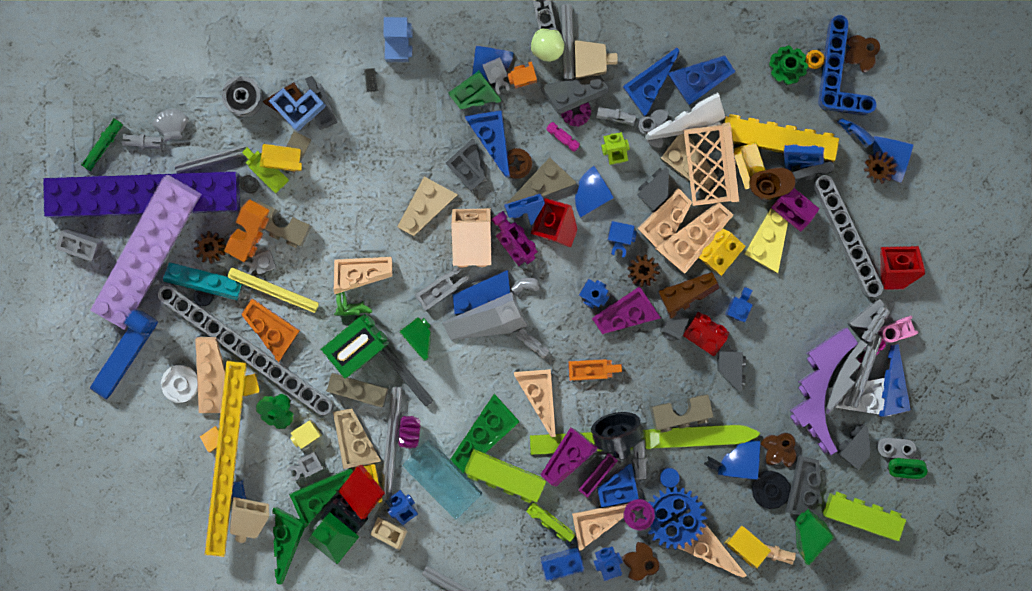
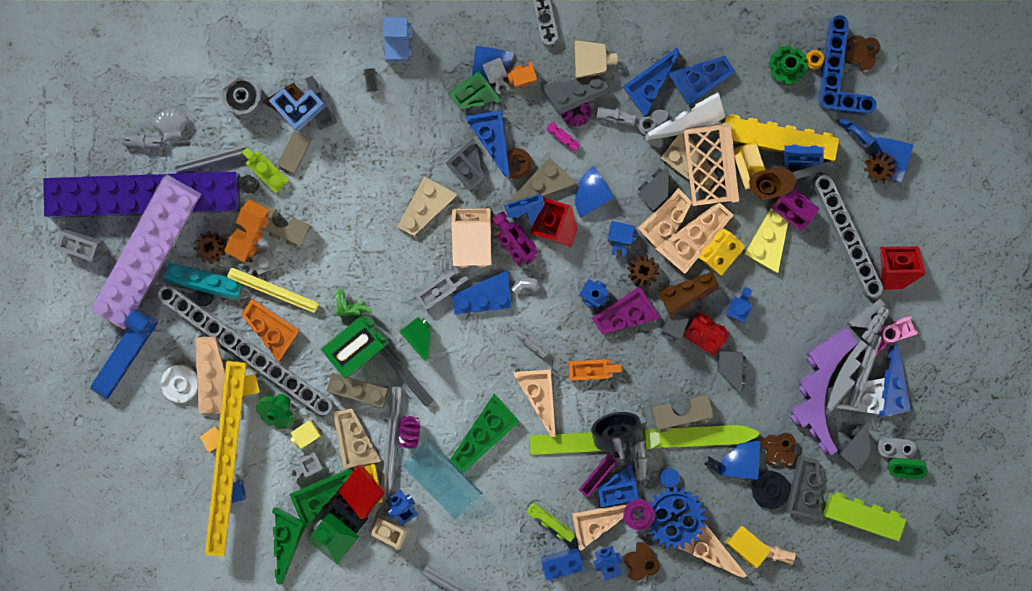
green pin [81,118,124,171] -> none
tan torso [230,497,269,543] -> none
yellow panel [260,144,302,172] -> none
light nougat wing [334,257,392,294] -> none
light grey wedge [442,292,528,340] -> none
lime brick [465,449,546,503] -> none
yellowish green helmet [531,29,564,62] -> none
magenta wing [541,427,599,487] -> none
light grey axle [562,4,574,80] -> none
lime brick [601,132,630,165] -> none
green slope [795,509,834,566] -> none

